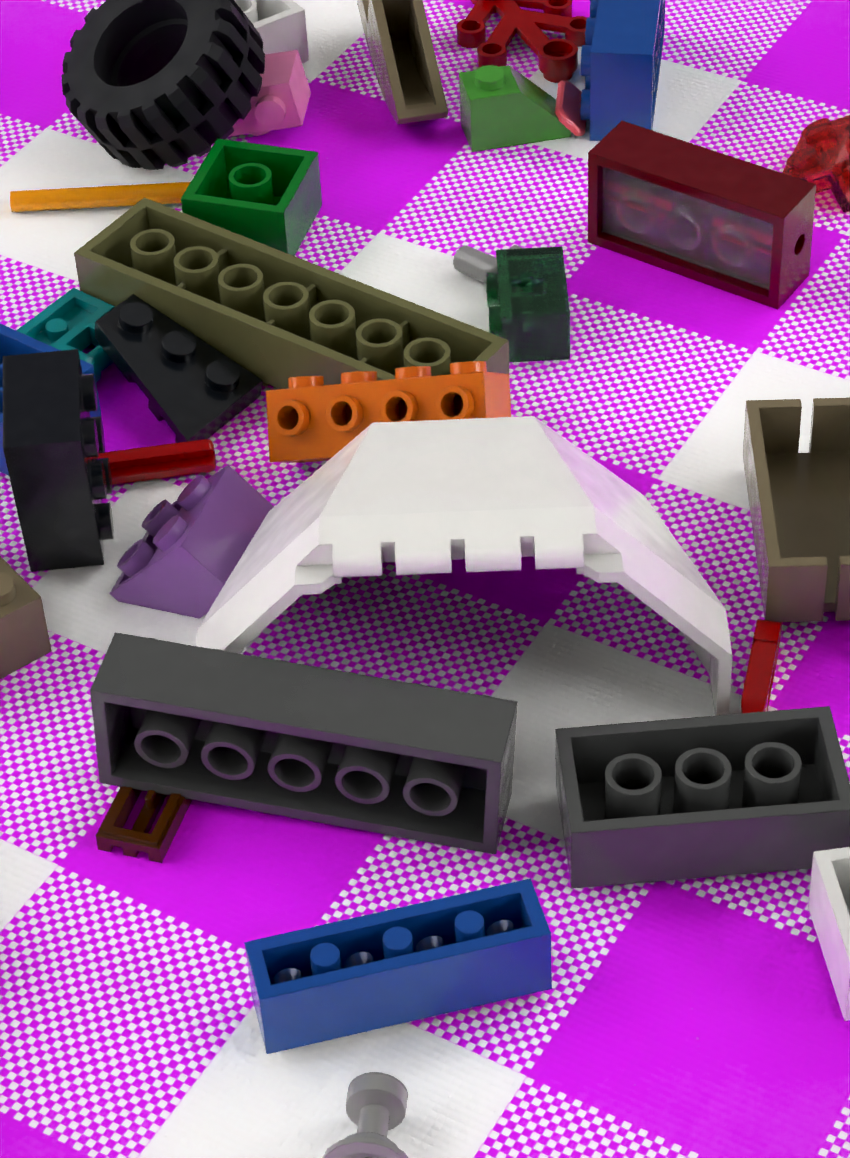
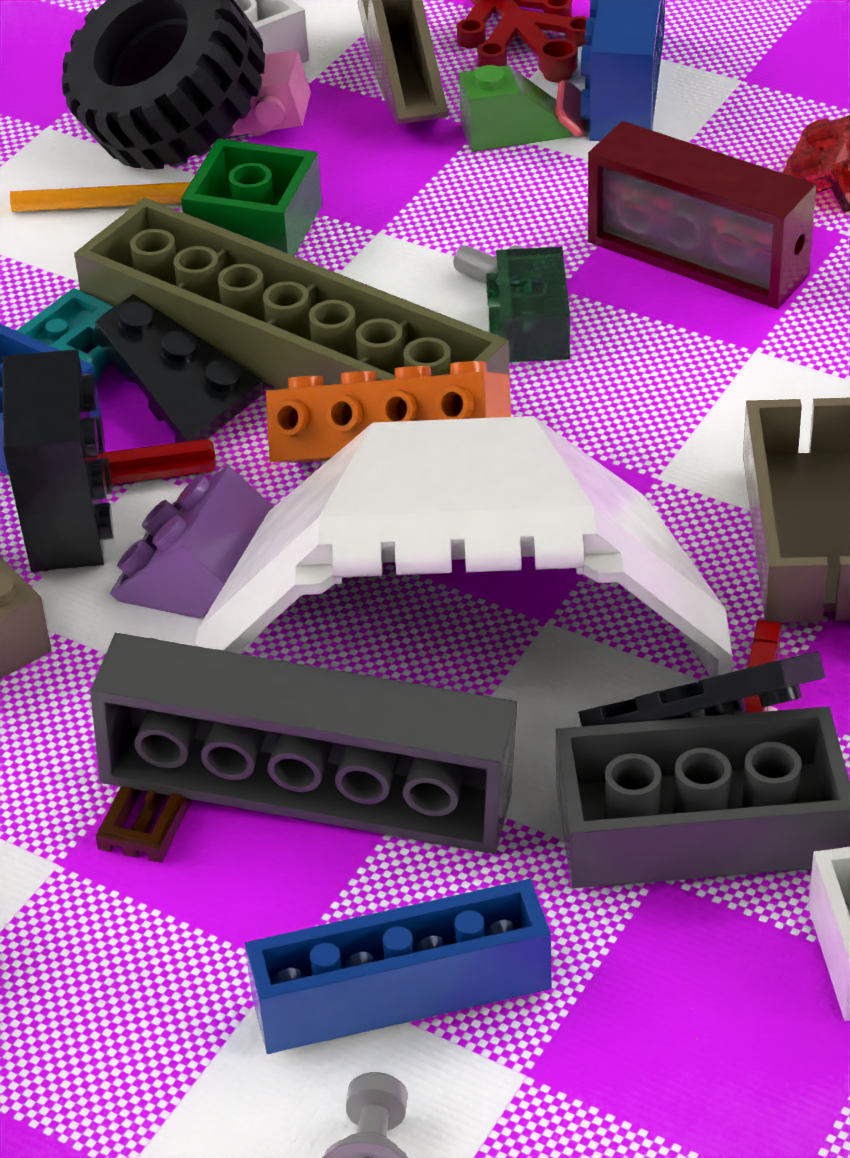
none -> black wing [578,651,826,726]

